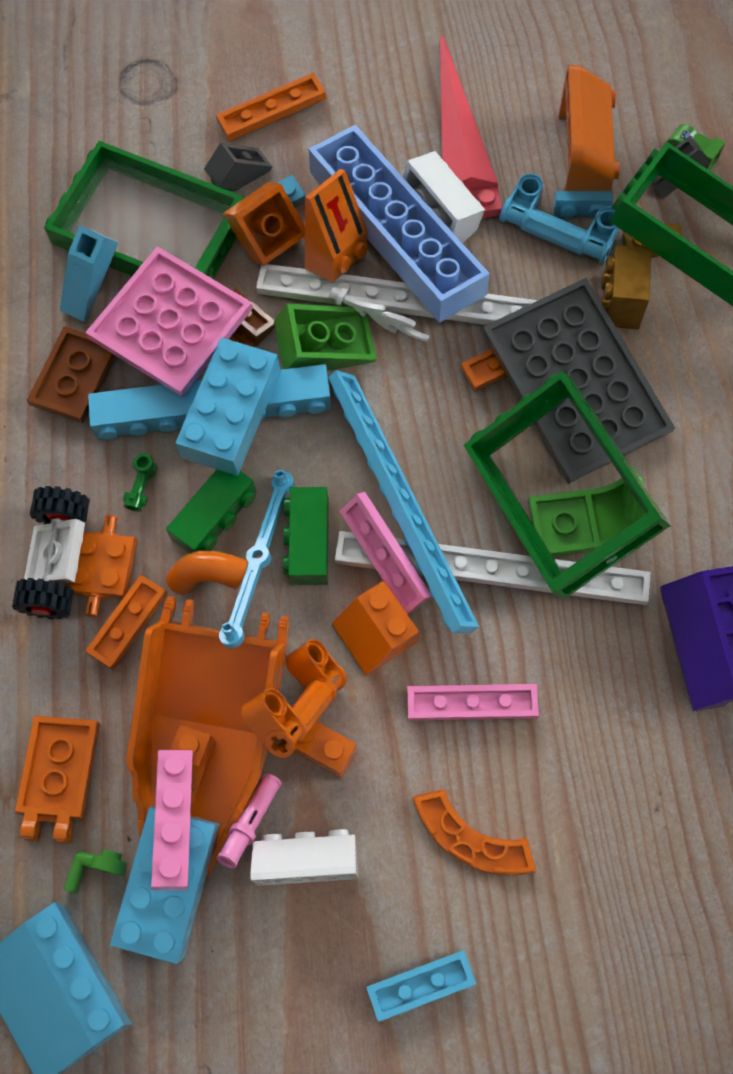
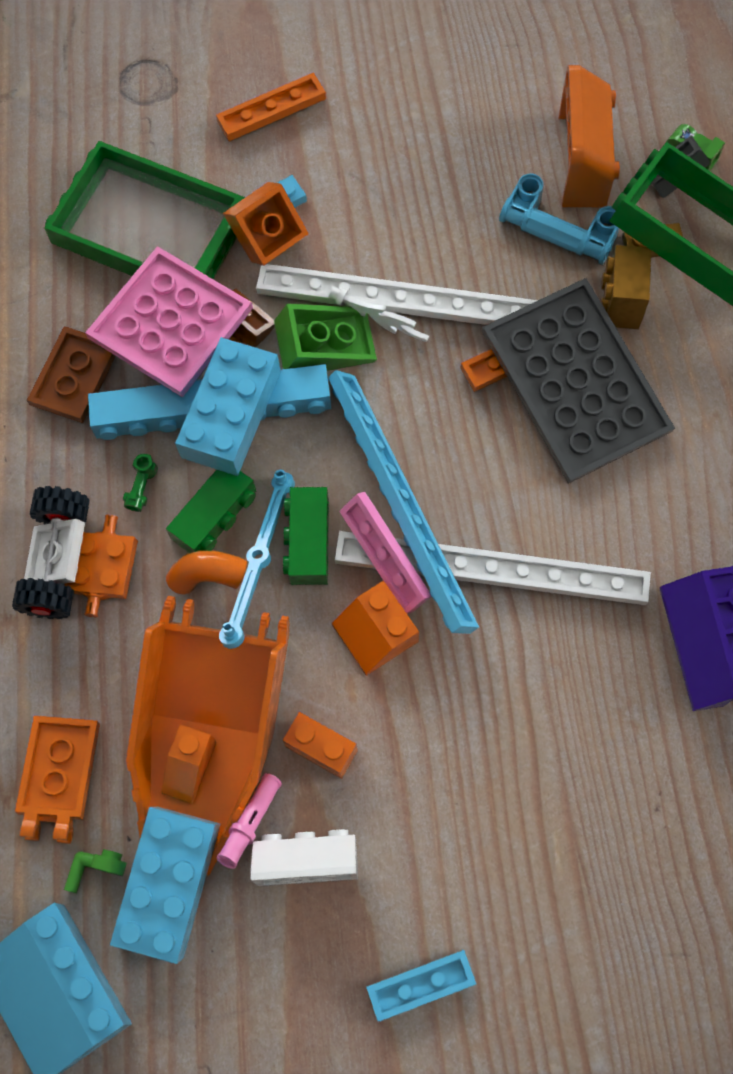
medium azure slope [60,225,119,322] -> none
orange plate [85,574,168,671] -> none
bright pink plate [151,750,193,890] -> none
dark grey slope [204,143,273,190] -> none
orange piece [241,639,347,758] -> none
orange slope [305,169,368,283] -> none
light blue brick [308,125,490,323] -> none
white slope [403,151,485,244] -> none
bright pink plate [407,684,539,721] -> none
orange tile [413,789,536,875] -> none
coral plate [440,35,502,219] -> none
green window [463,371,671,599] -> none
bright green bracket [528,467,646,557] -> none
medium azure plate [552,191,613,218] -> none

